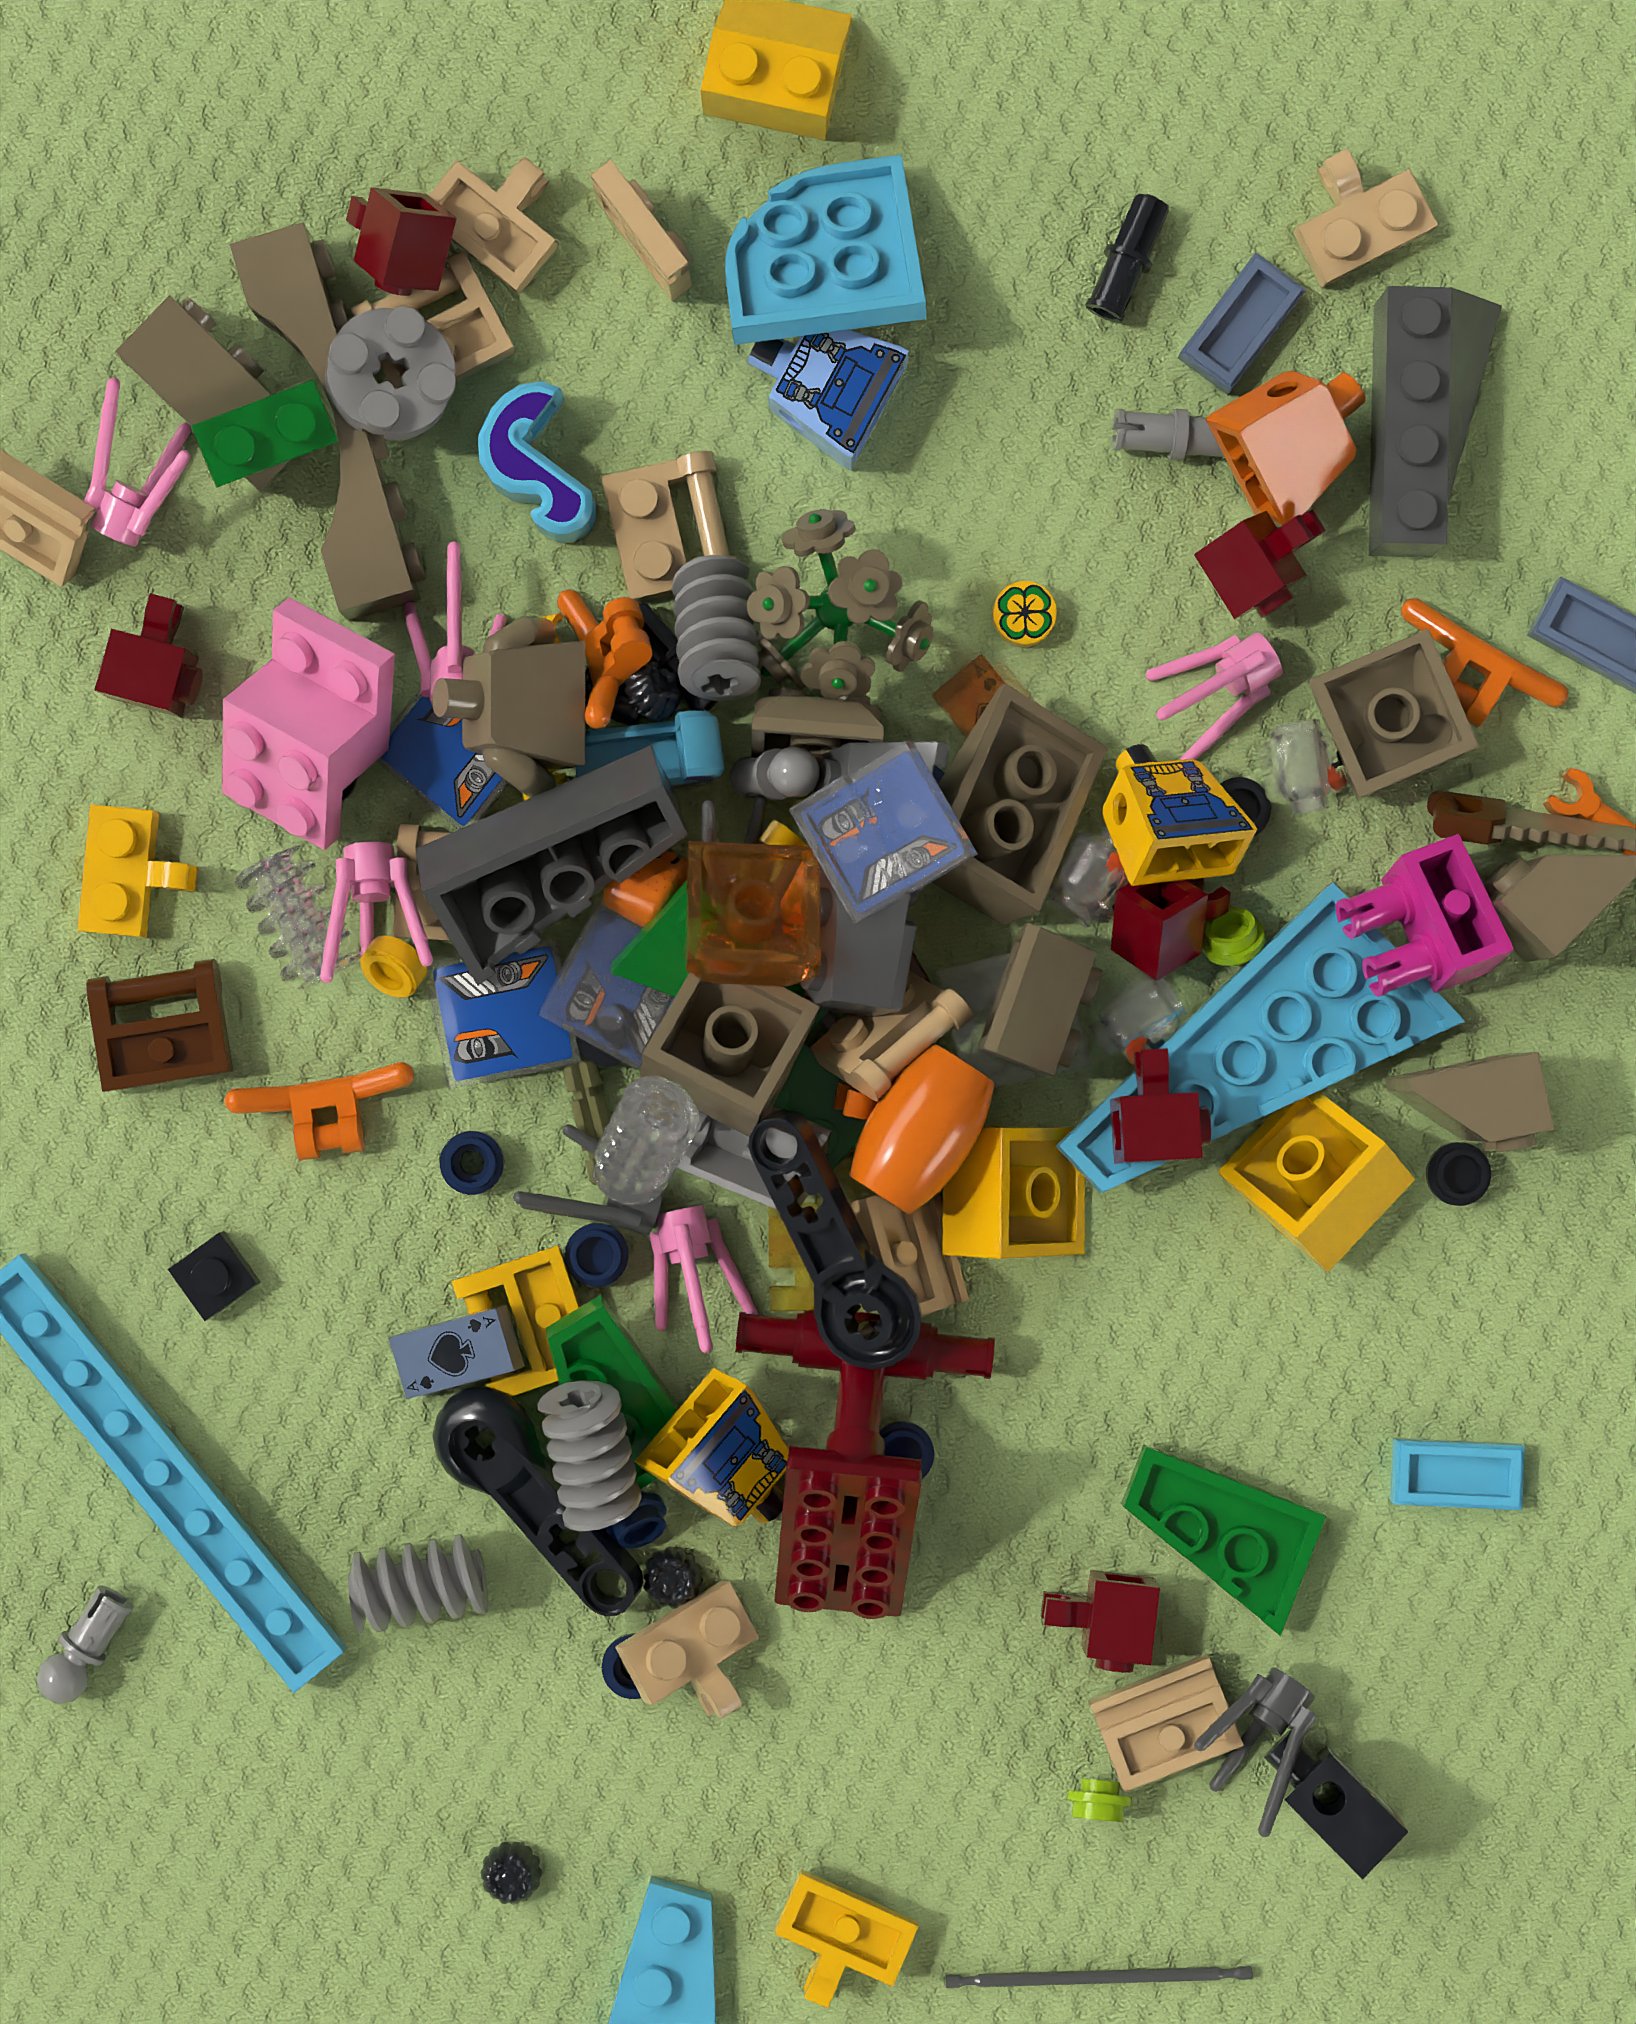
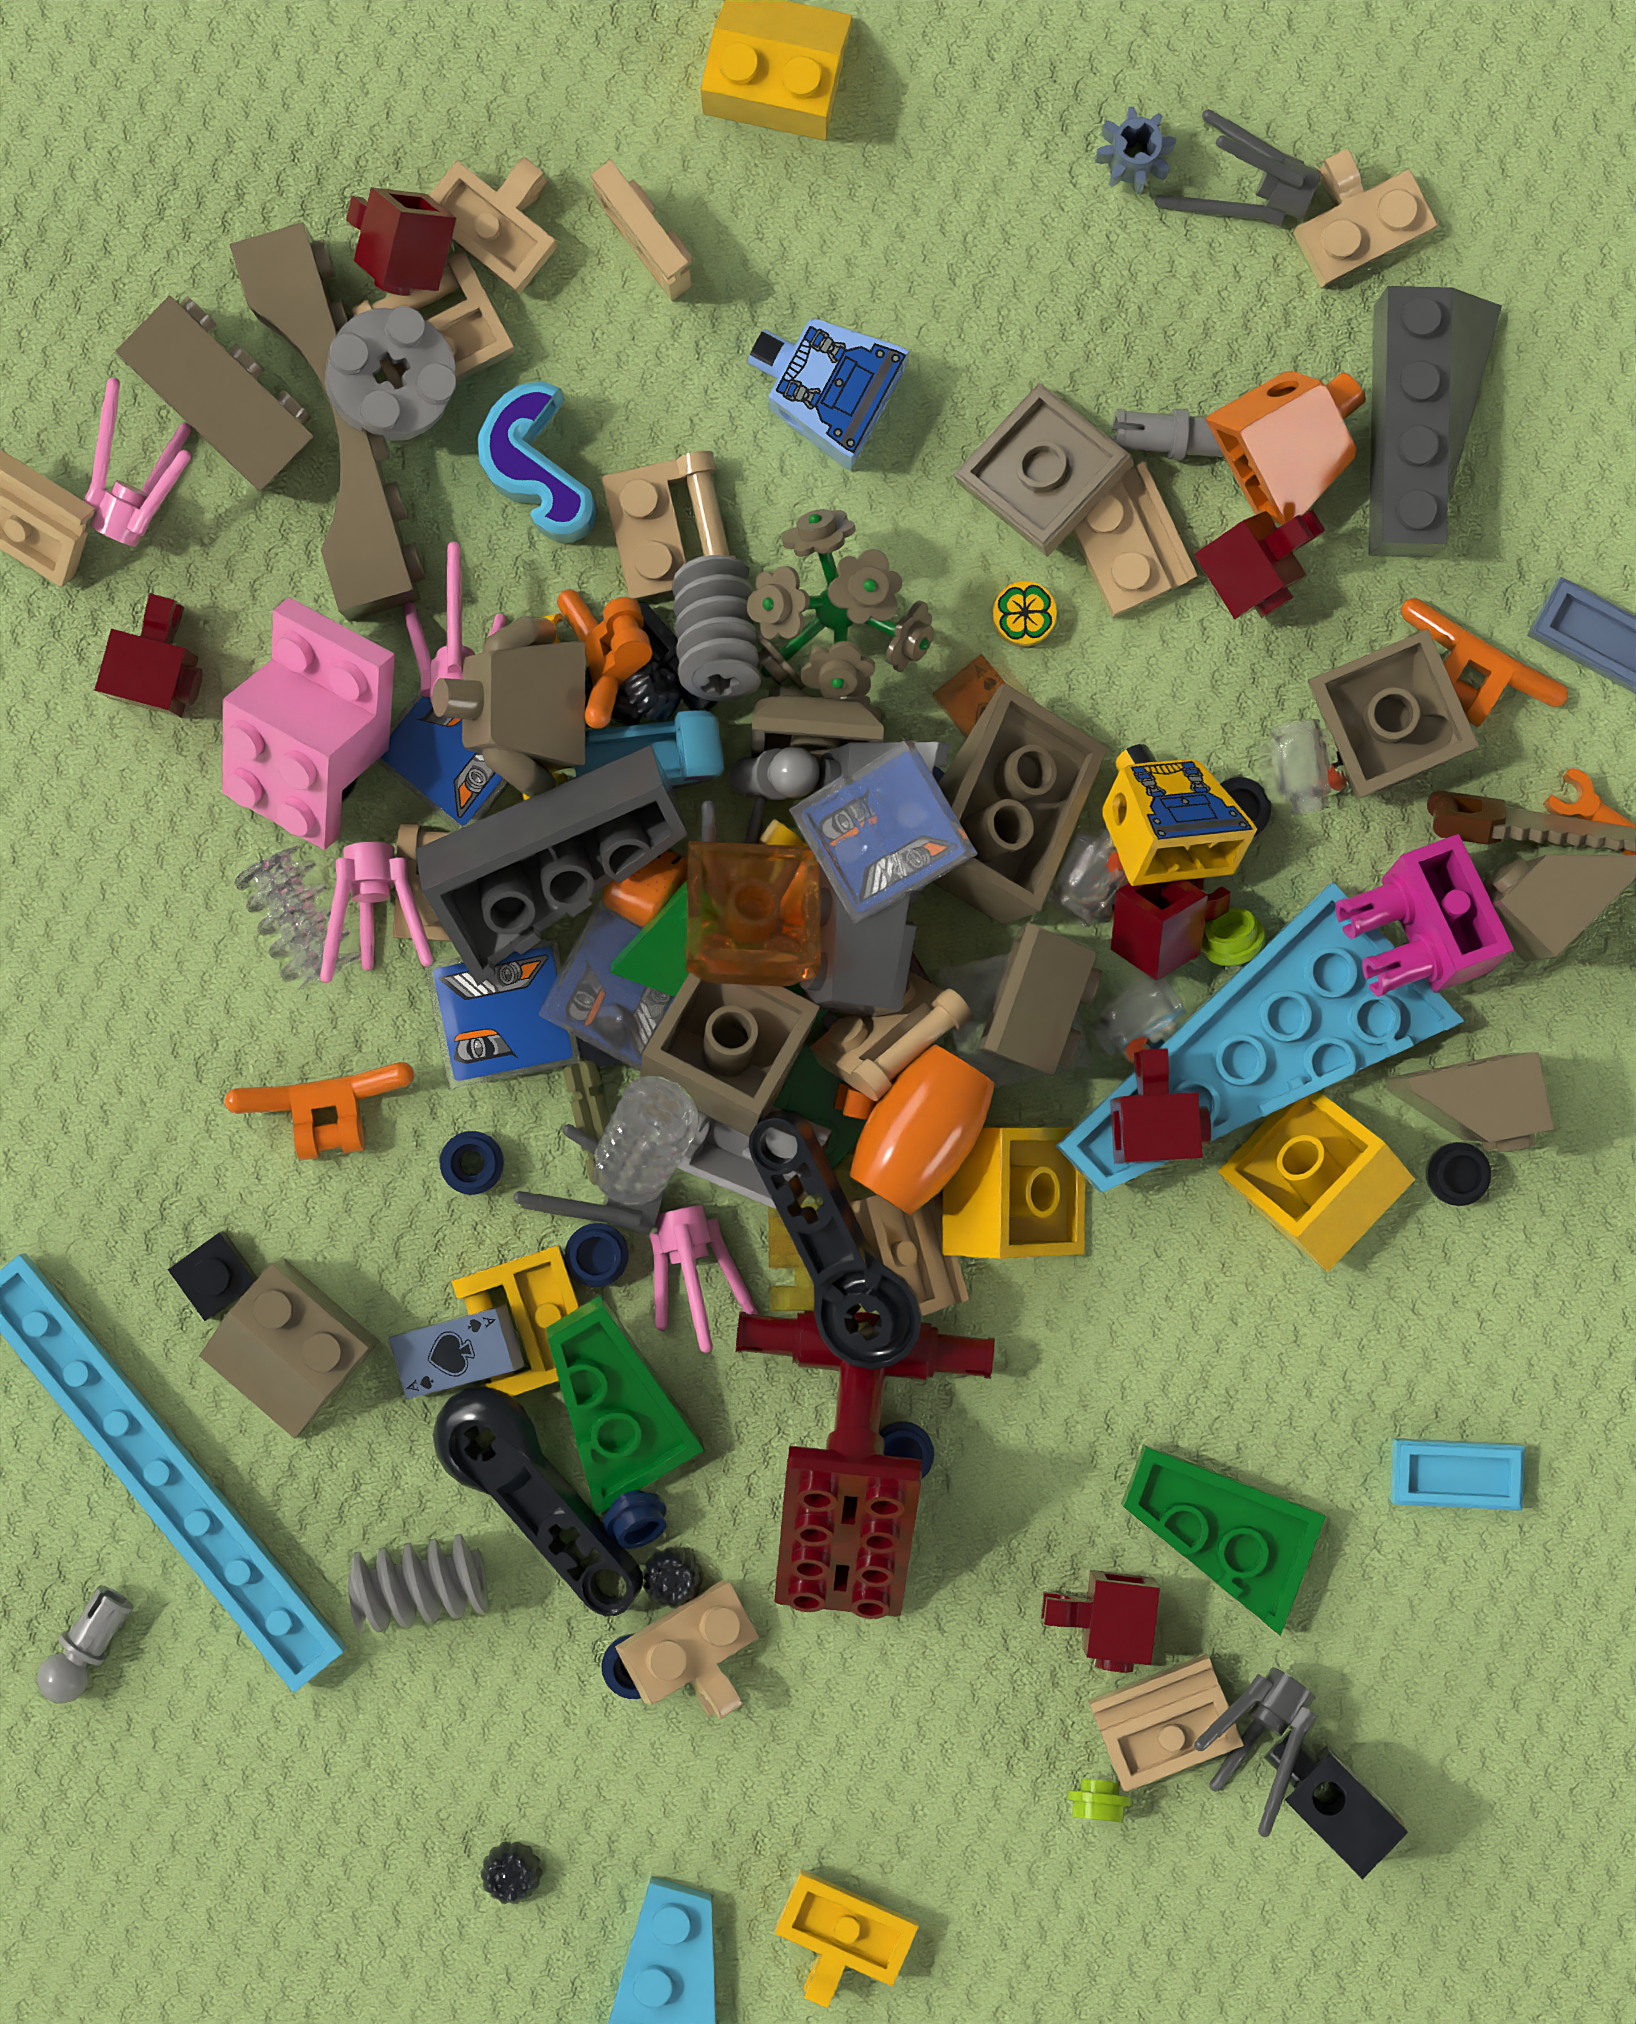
yellow plate [77,804,198,938] -> none
reddish brown plate [86,958,233,1092] -> none
green plate [190,380,338,488] -> none
yellow tile [360,935,427,998] -> none
light grey piece [537,1380,642,1531] -> none
torso [634,1368,789,1527] -> none
medium azure plate [725,155,927,345] -> none
dark grey piece [946,1966,1253,1988] -> none
black axle [1085,194,1169,323] -> none
bright pink plant [1146,632,1283,760] -> none
sand blue tile [1178,253,1306,395] -> none
none -> dark tan slope [199,1259,380,1439]
none -> dark tan plate [953,383,1134,557]
none -> tan plate [1072,461,1198,618]
none -> sand blue gear [1095,107,1176,194]
none -> dark grey plant [1154,109,1321,227]

